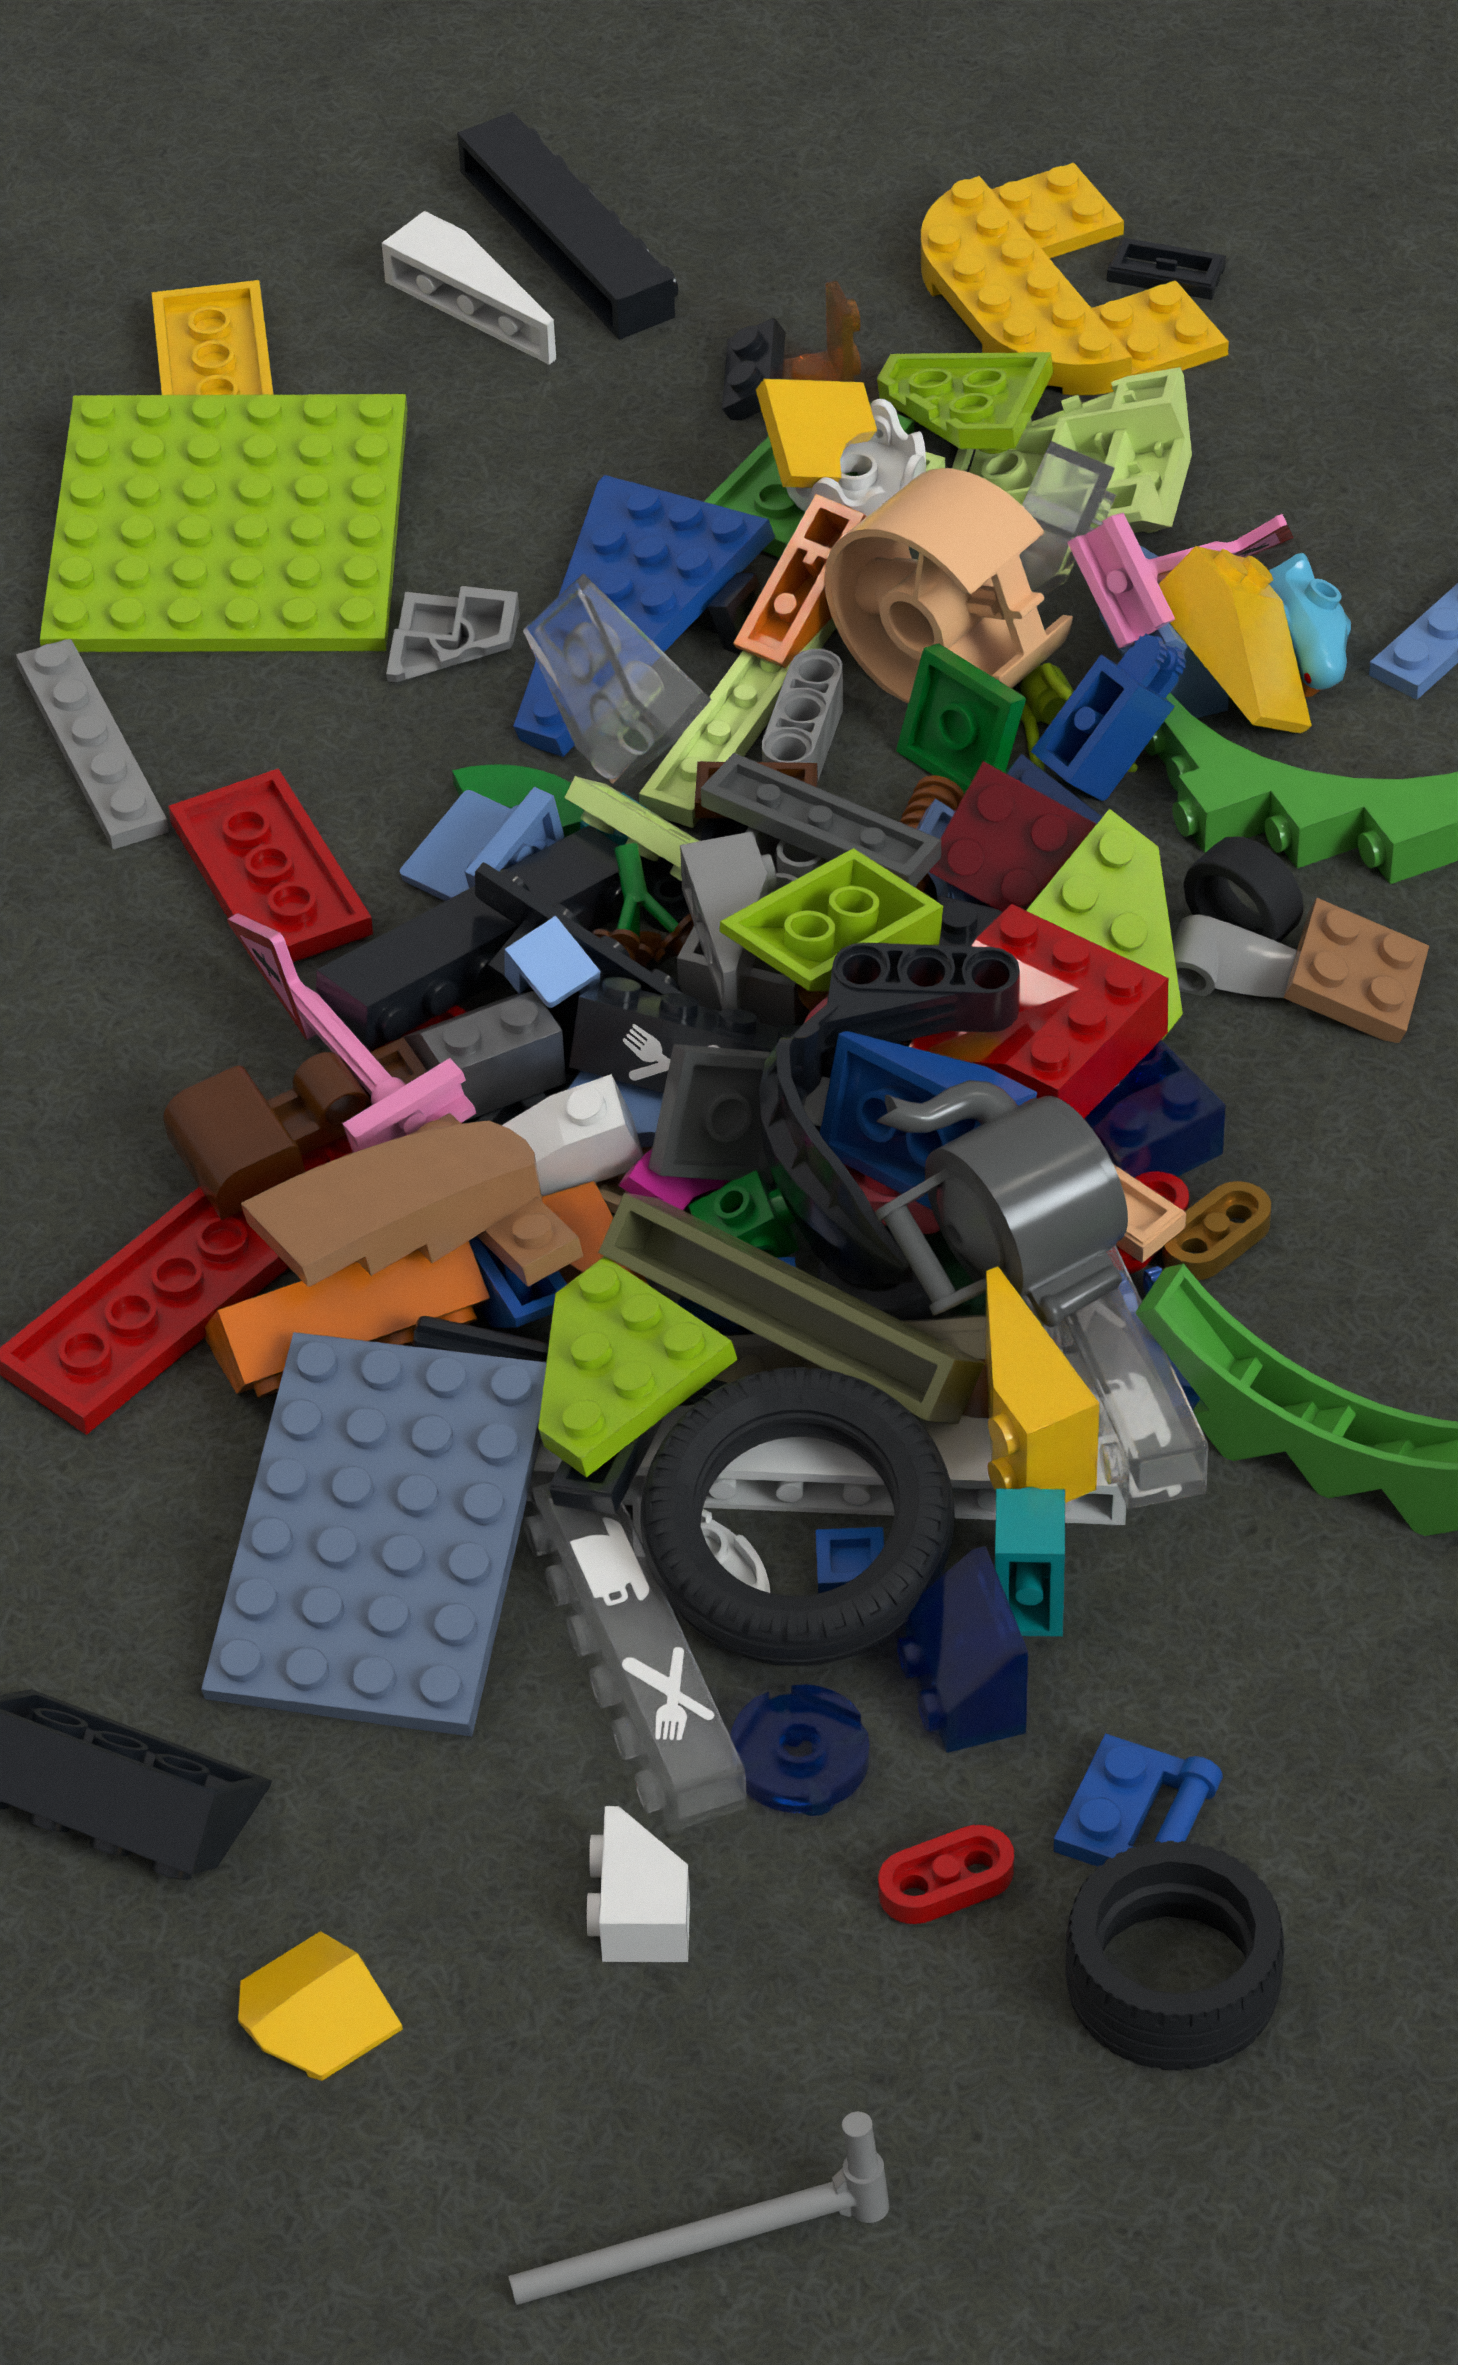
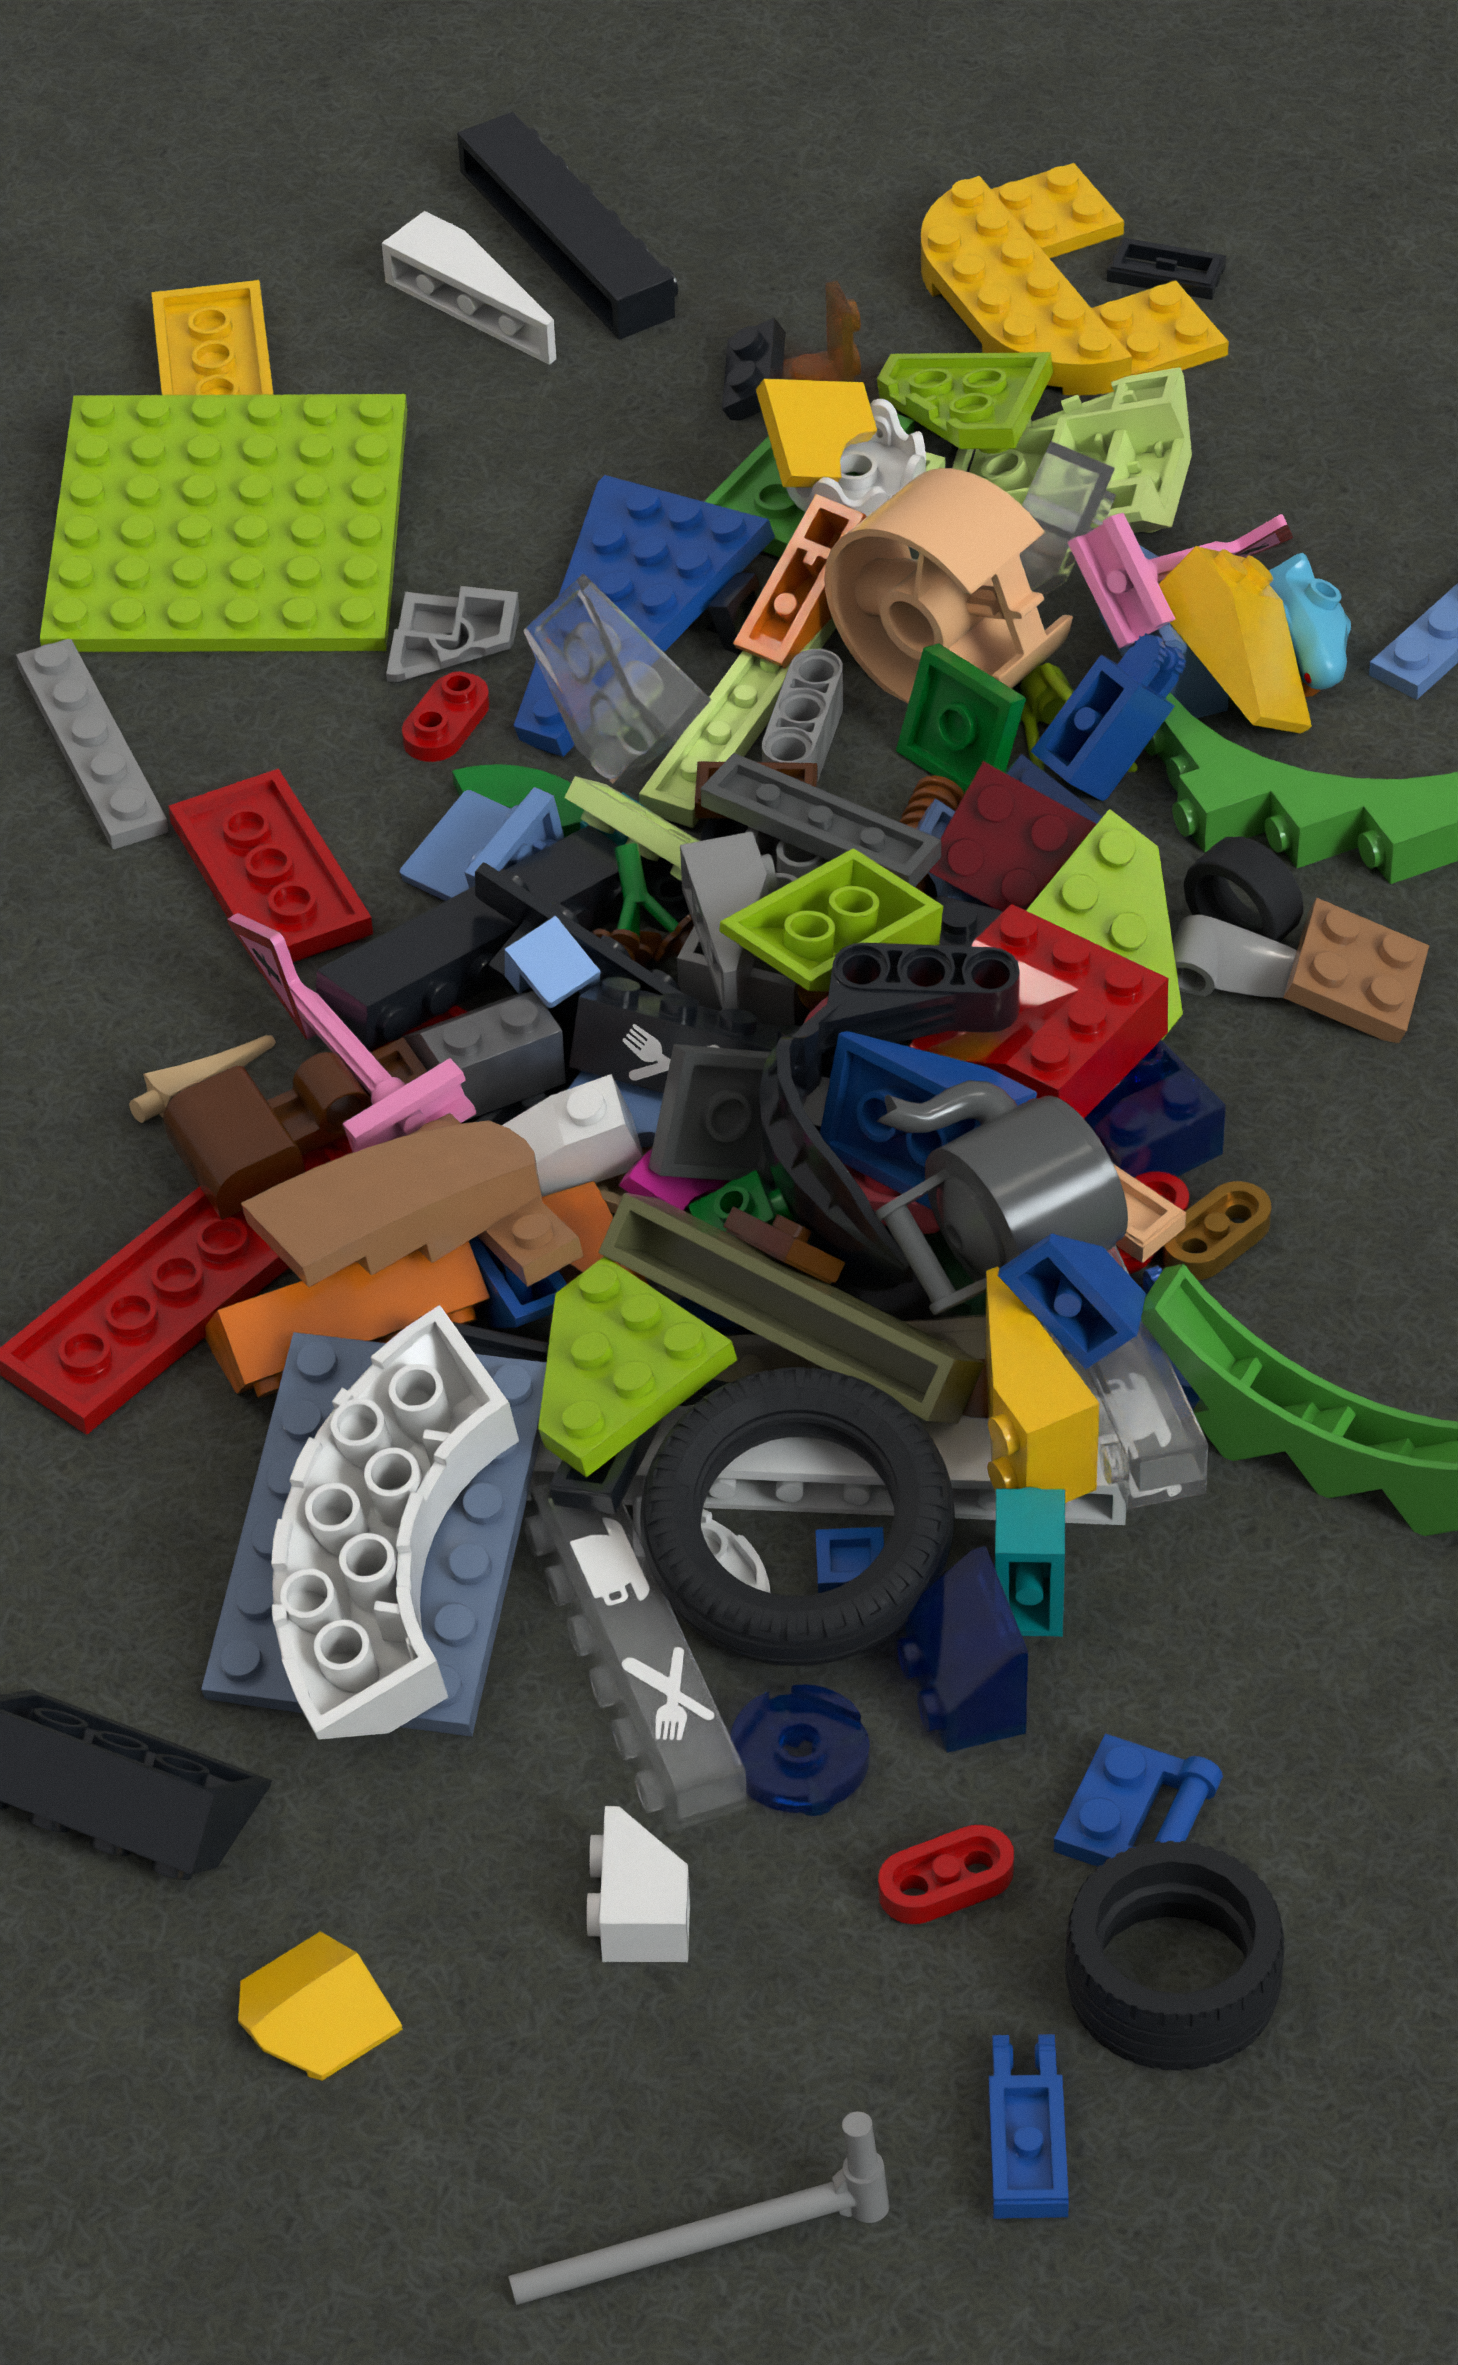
none -> tan piece [129,1035,276,1123]
none -> white brick [271,1305,519,1740]
none -> red plate [402,671,490,762]
none -> reddish brown plate [723,1206,846,1284]
none -> blue hinge [989,2034,1069,2219]
none -> blue slope [998,1234,1146,1370]

